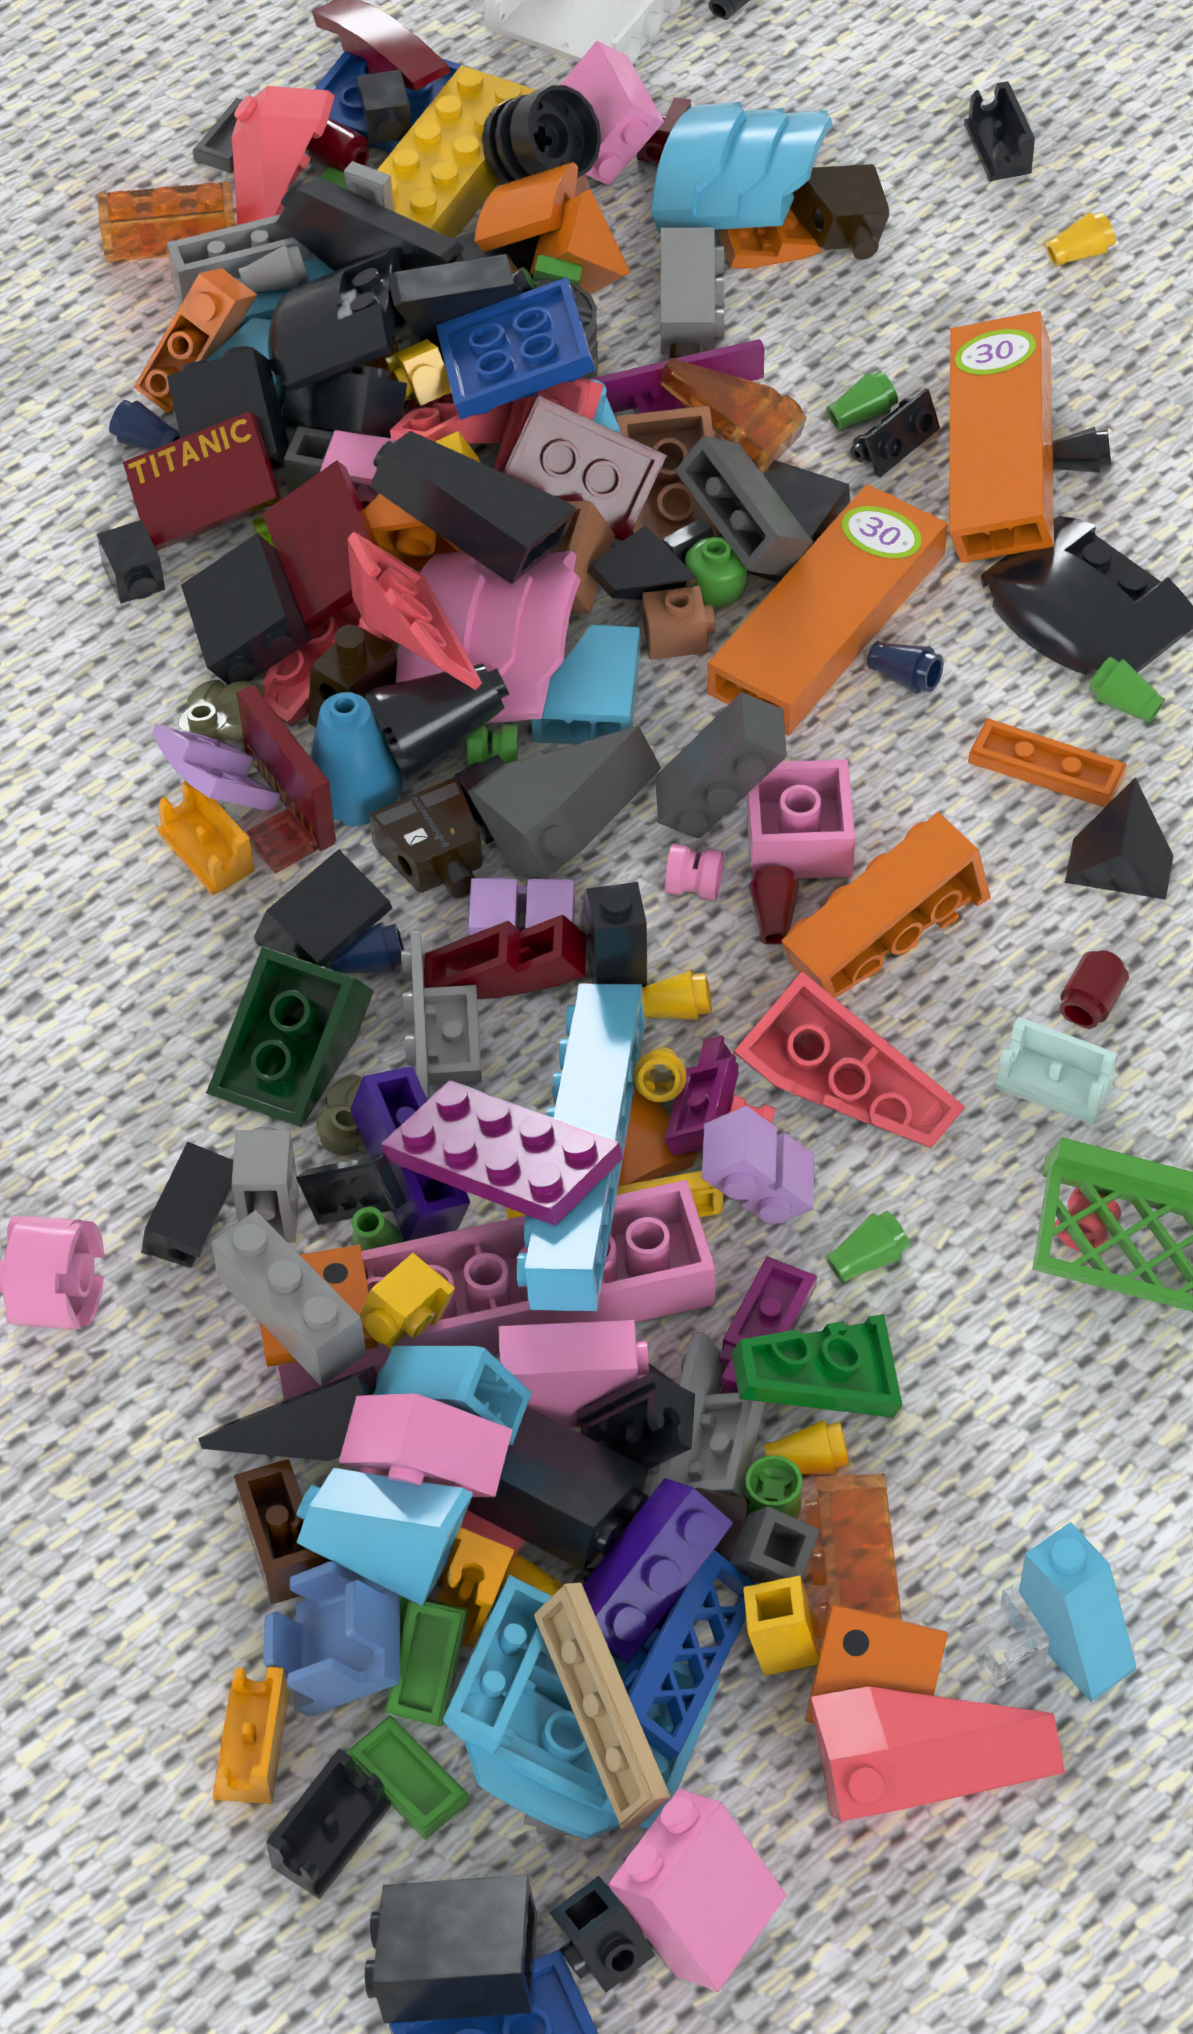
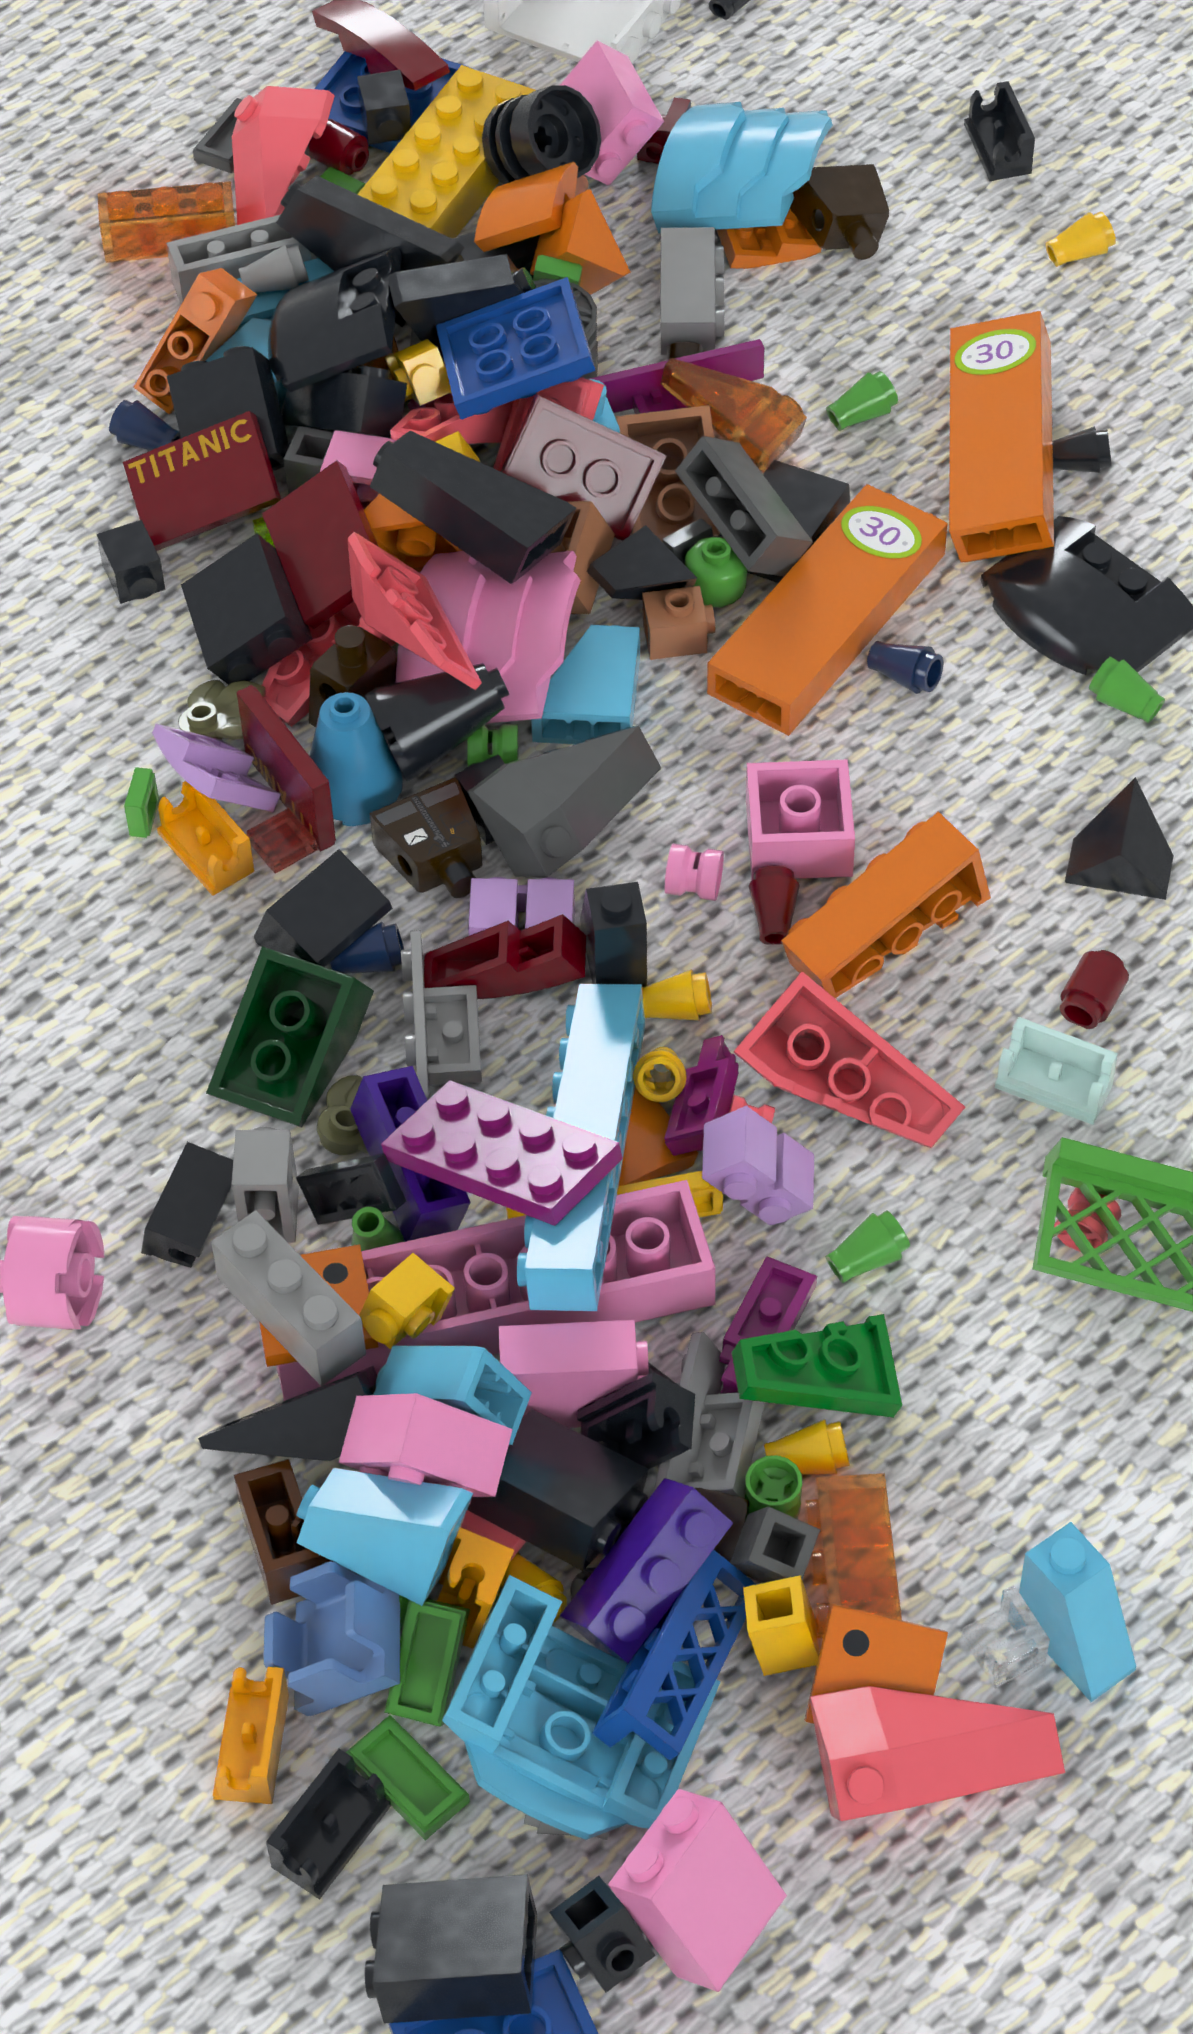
light grey tile [344,161,394,211] -> none
tan tile [534,1583,671,1829] -> none
dark grey brick [655,692,787,838] -> none
black hinge [850,388,940,478] -> none
orange tile [968,718,1127,808] -> none
none -> bright green tile [124,767,159,838]

